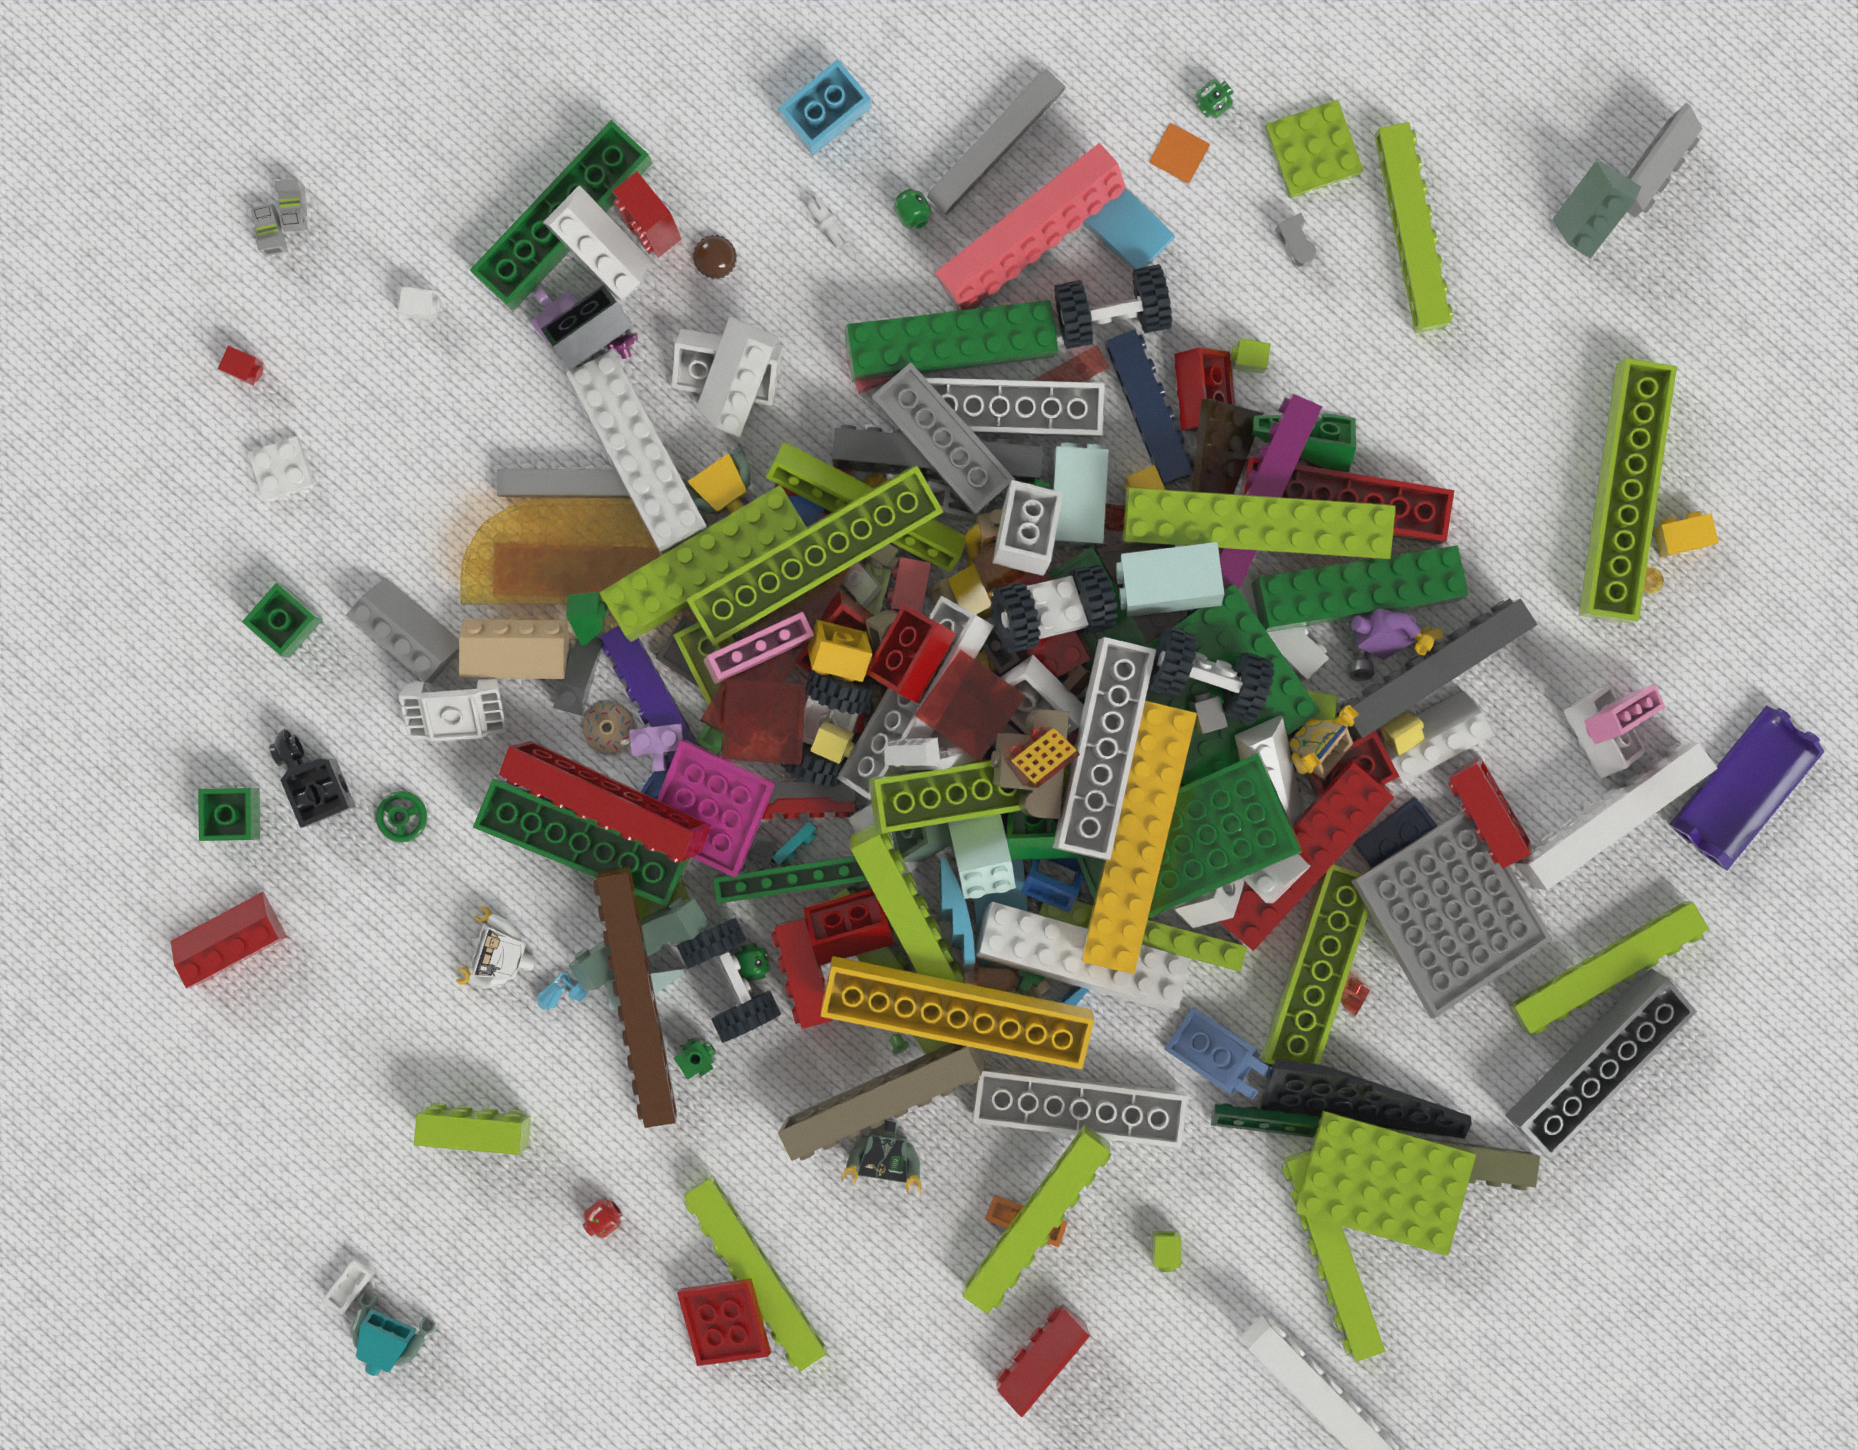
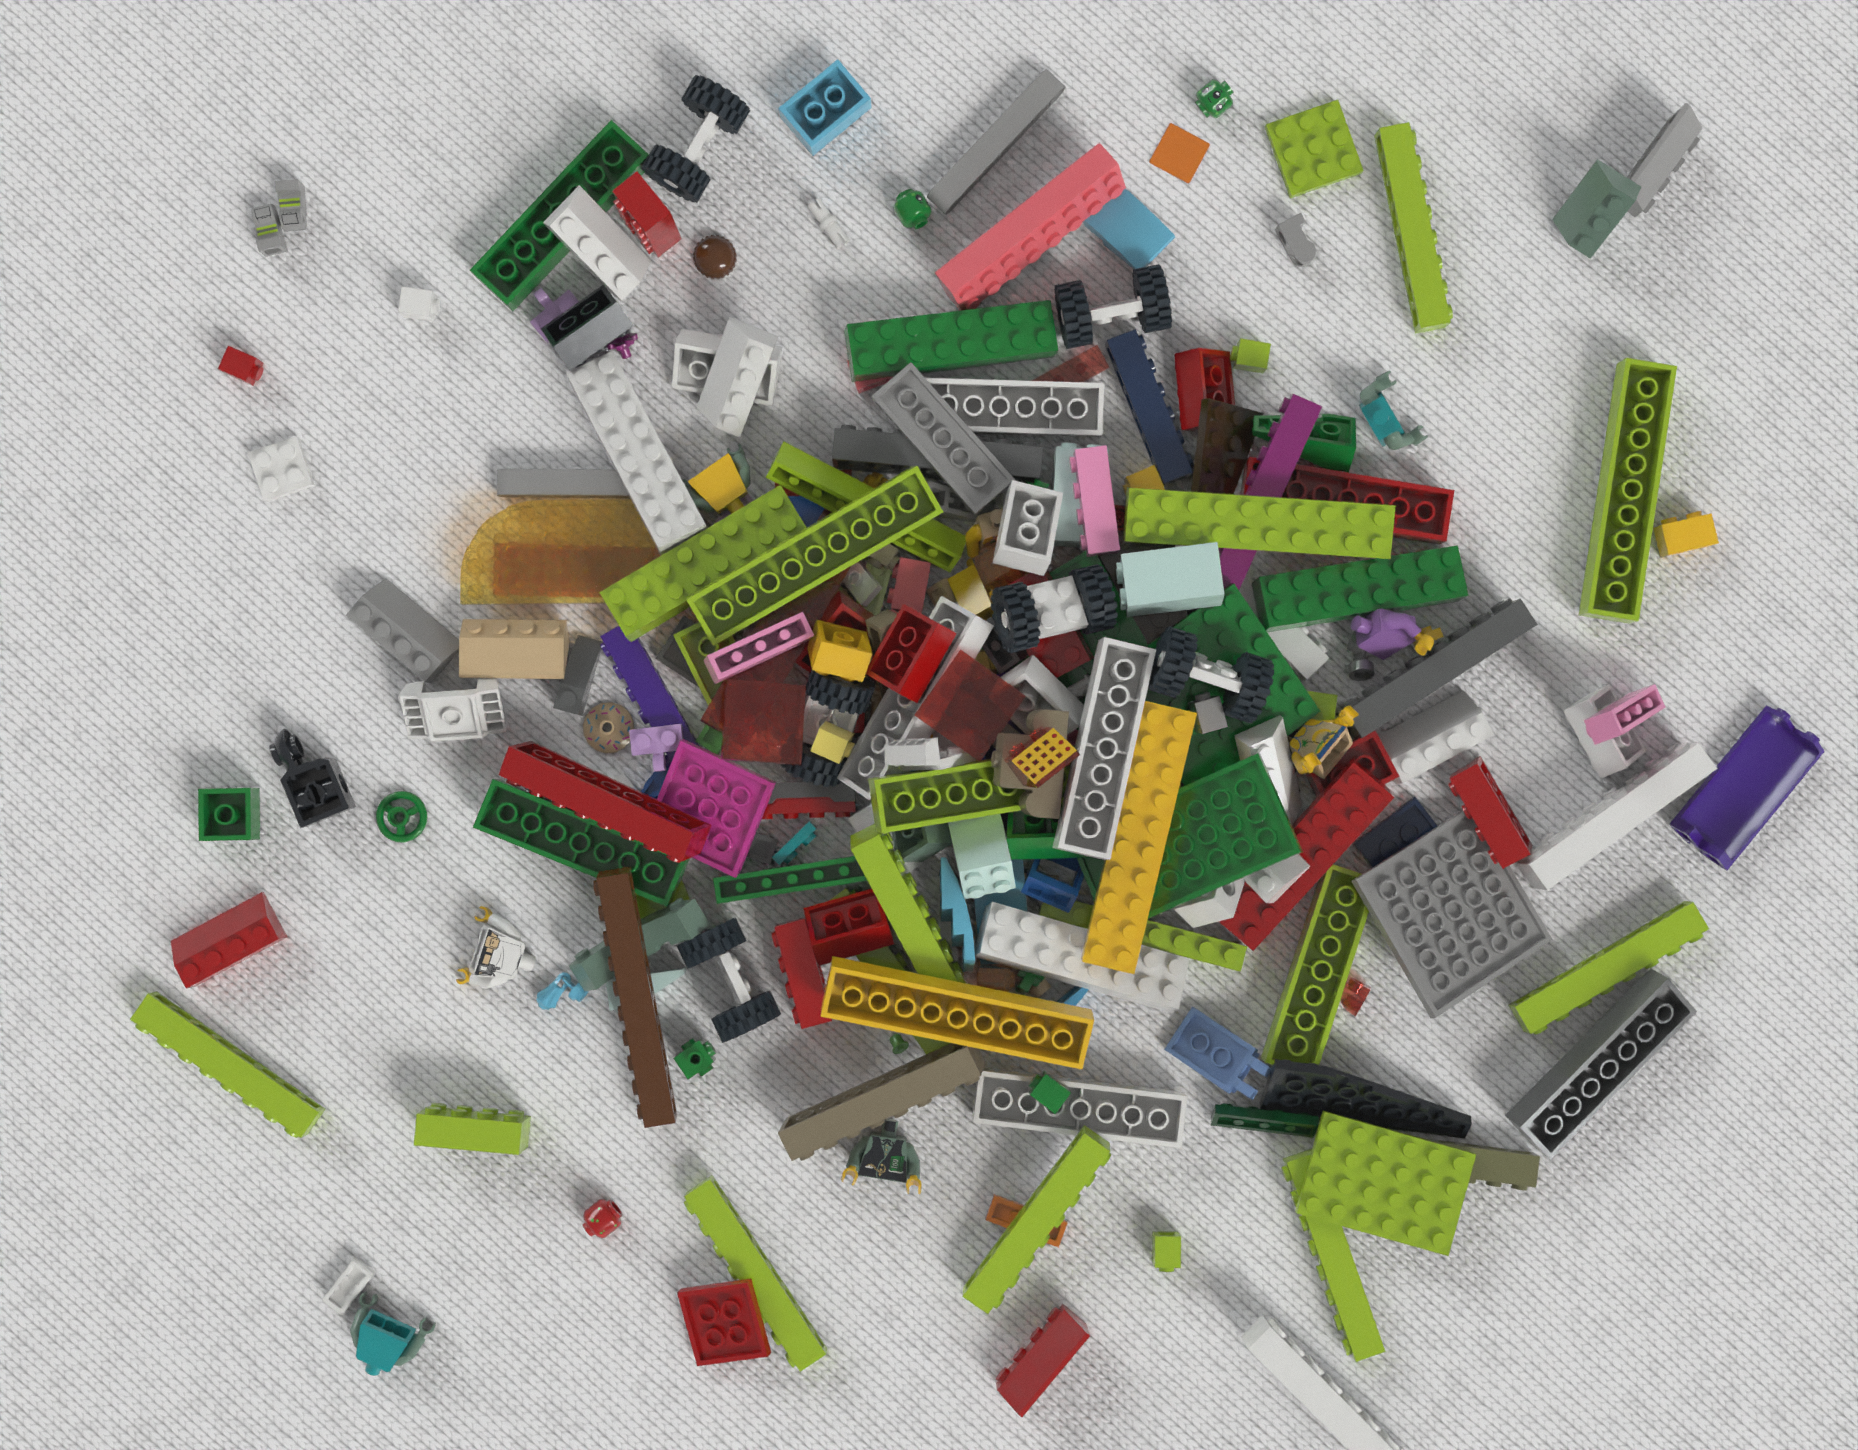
green brick [242,583,323,658] -> none
green slope [566,592,609,646] -> none
green head [735,943,771,982] -> none
reddish brown plate [1063,665,1091,696] -> none
light yellow brick [1380,710,1425,756] -> none
clear yellow plate [1643,568,1664,594] -> none
none -> lime brick [130,991,326,1138]
none -> black plate [641,75,750,203]
none -> green brick [1028,1071,1071,1114]
none -> bright pink brick [1069,445,1120,557]
none -> torso [1359,371,1428,450]

